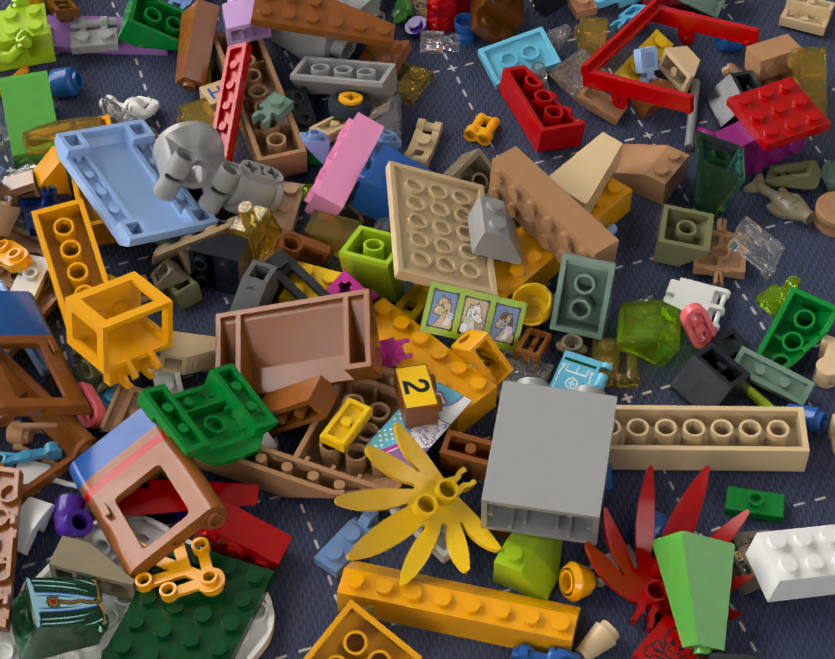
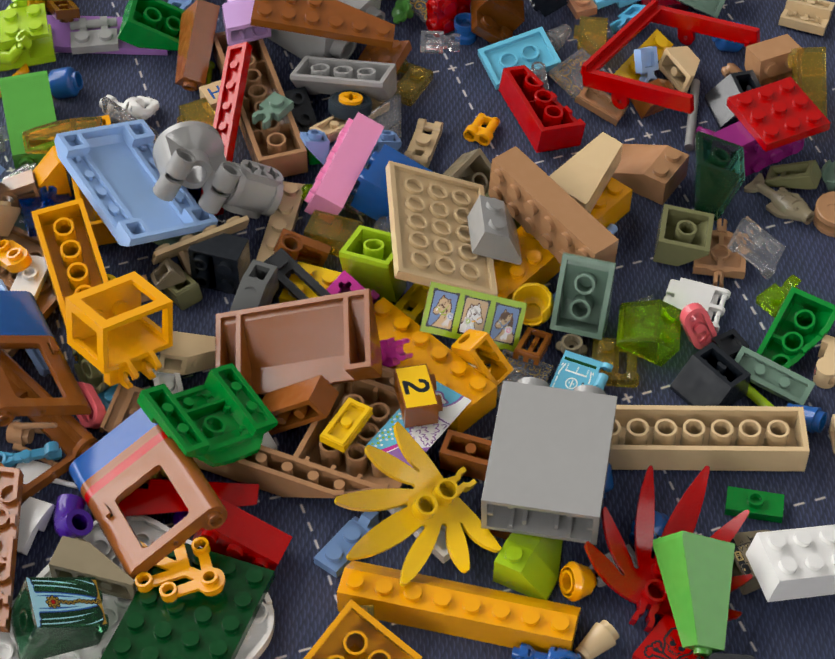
clear yellow torso [230,201,282,262] -> none
plate [405,16,427,38] -> none

